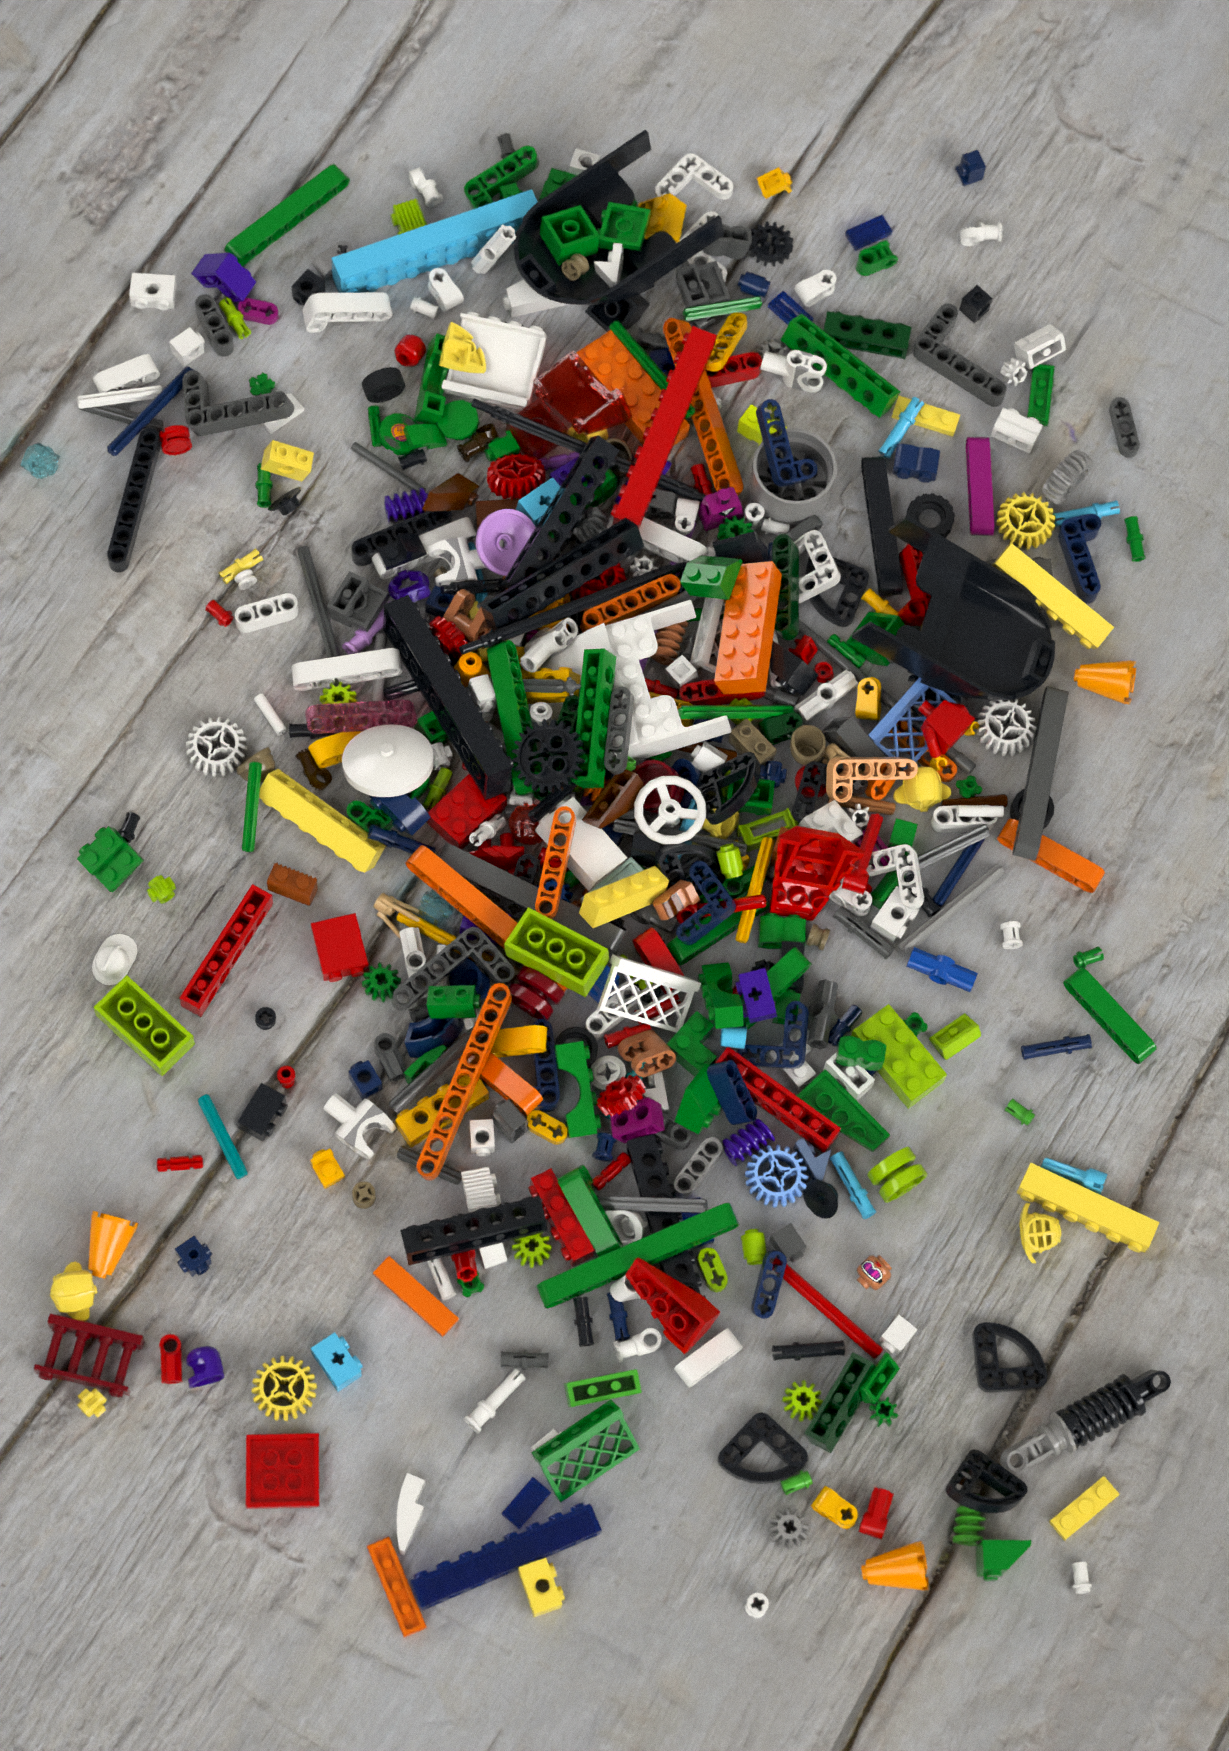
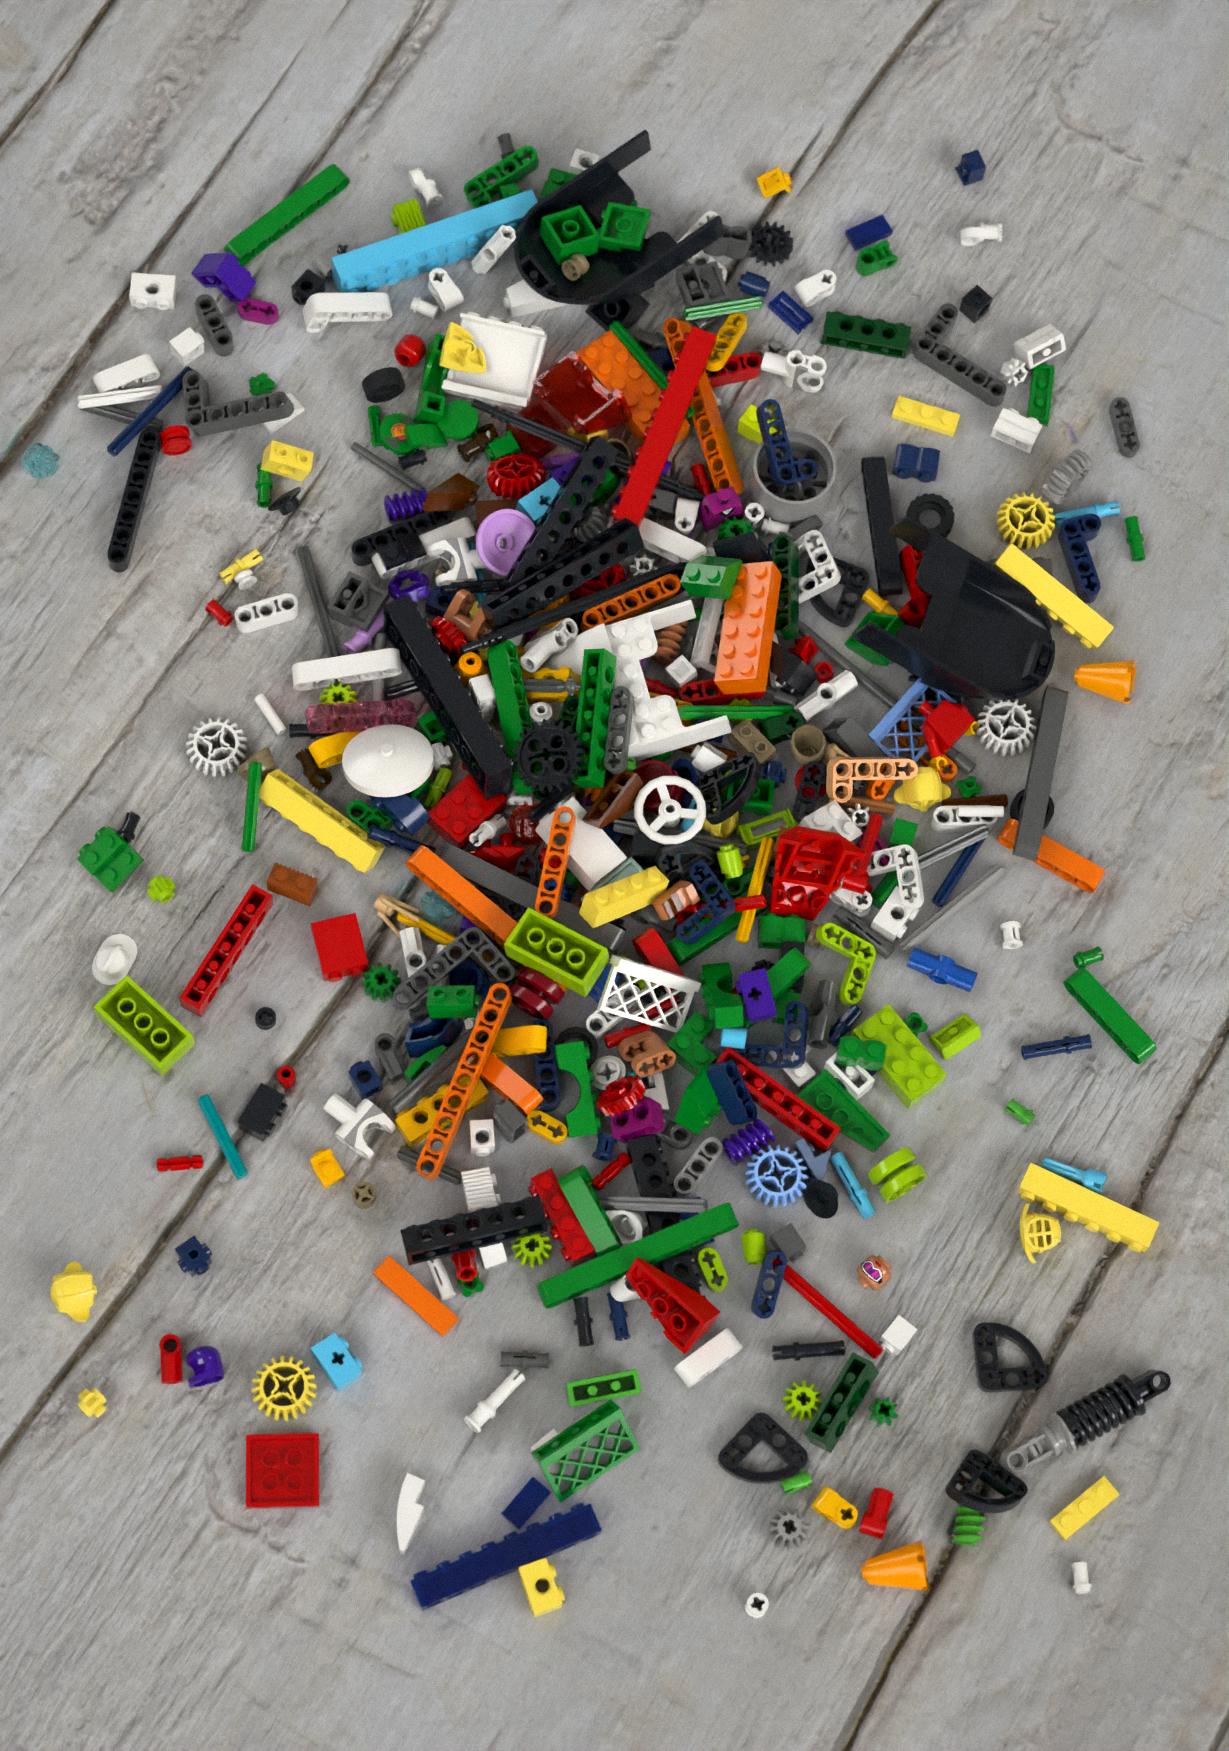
dark red fence [34,1313,145,1398] -> none
light orange cone [88,1211,139,1279] -> none
lime pin [219,298,251,339] -> none
orange tile [367,1537,427,1638] -> none
white slope [594,243,624,288] -> none
white connector [613,1328,661,1363] -> none
yellow slope [638,193,687,243] -> none
white beam [655,154,733,200] -> none
green brick [780,314,901,418] -> none
green axle [827,634,866,669] -> none
yellow piece [855,677,882,720] -> none
green slope [860,1352,900,1404] -> none
medium azure pin [878,397,924,459] -> none
black pin [904,873,940,917] -> none
magenta beam [966,437,994,536] -> none
green slope [976,1540,1031,1581] -> none
none -> lime beam [816,922,876,1005]

